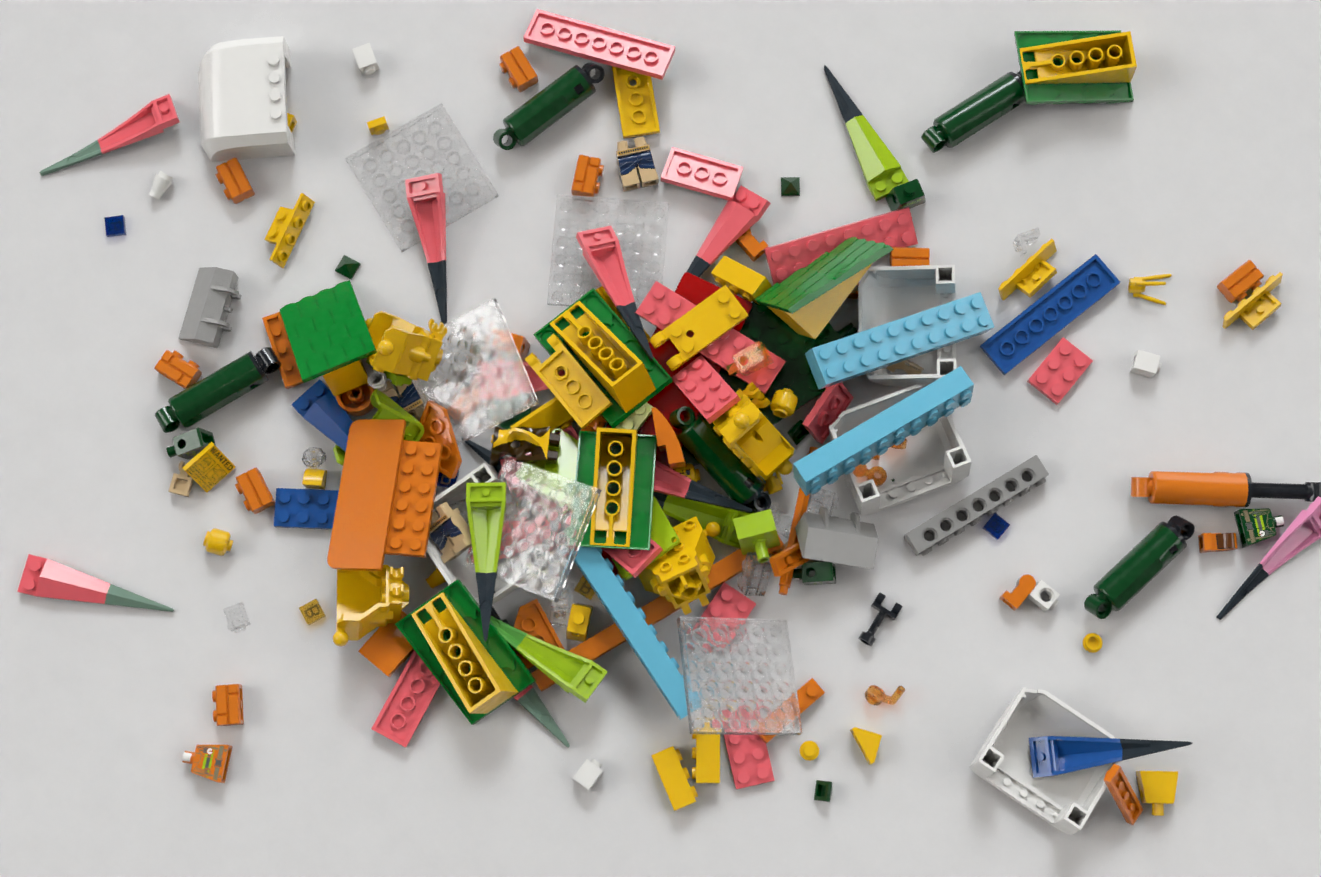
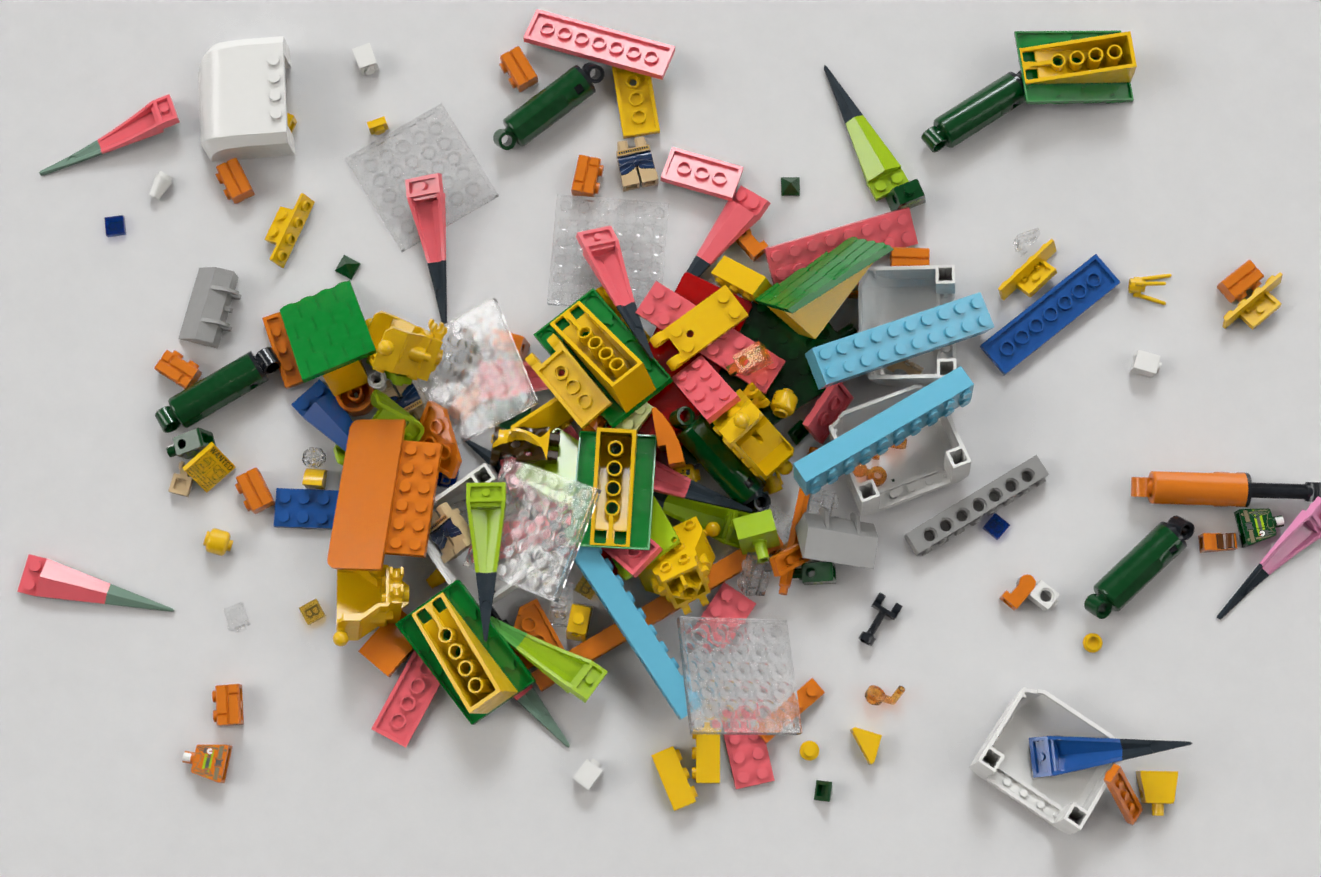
coral plate [1027,337,1093,405] -> none

